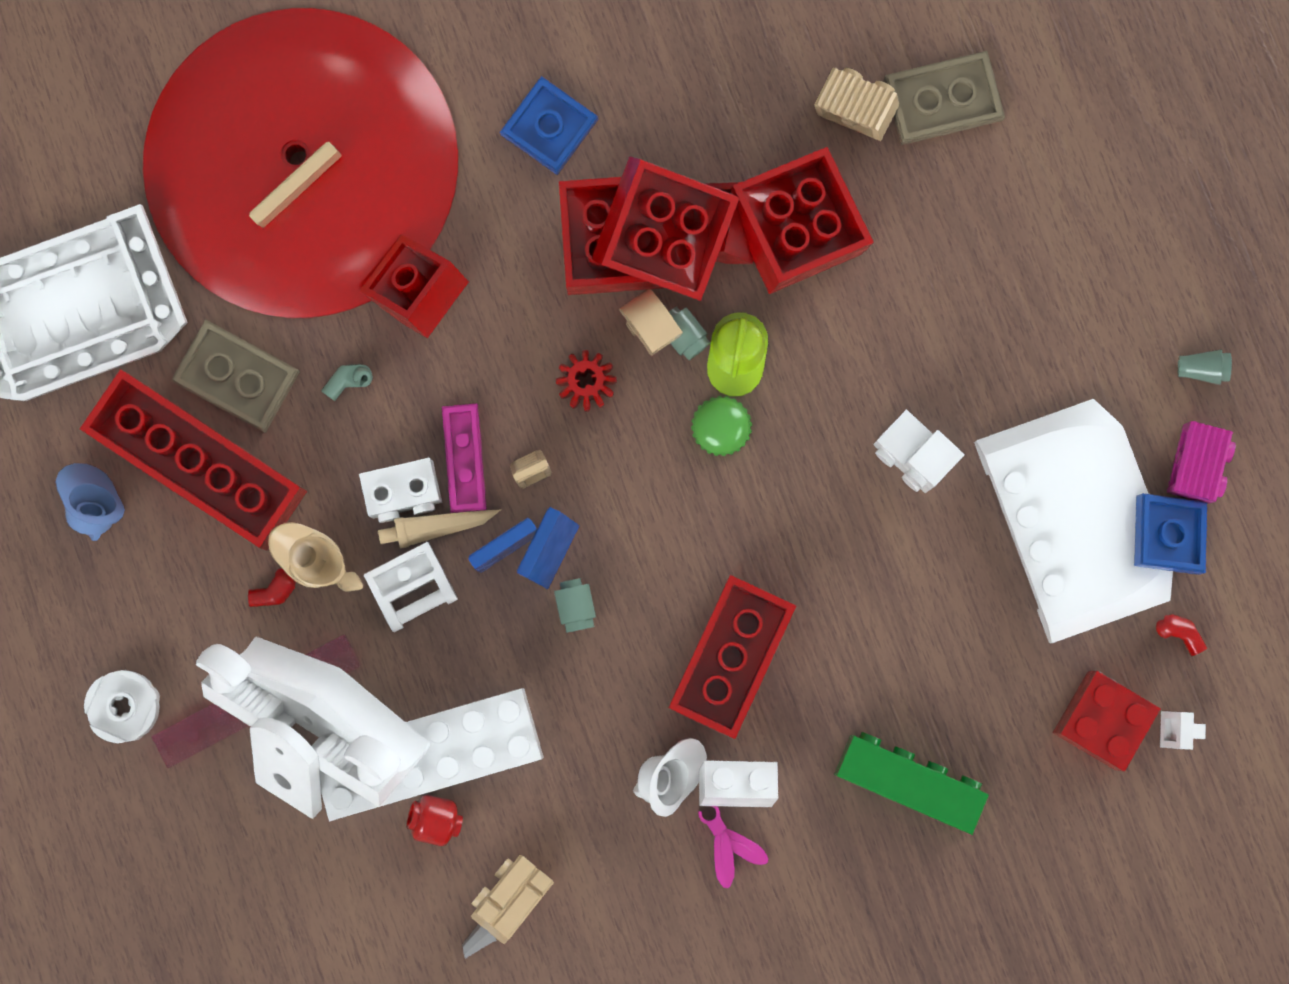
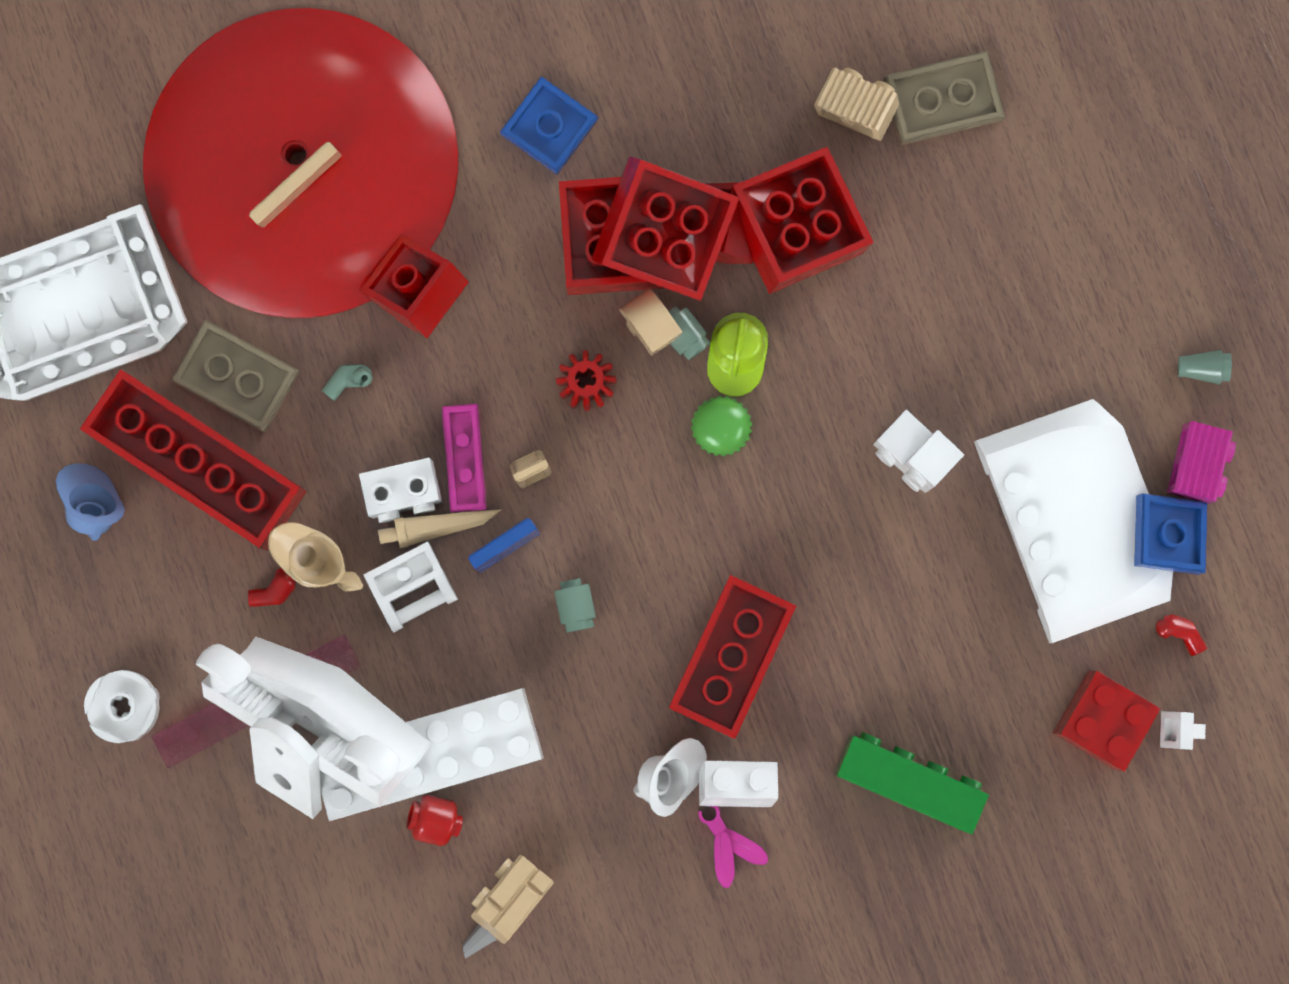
blue tile [517,507,580,589] -> none

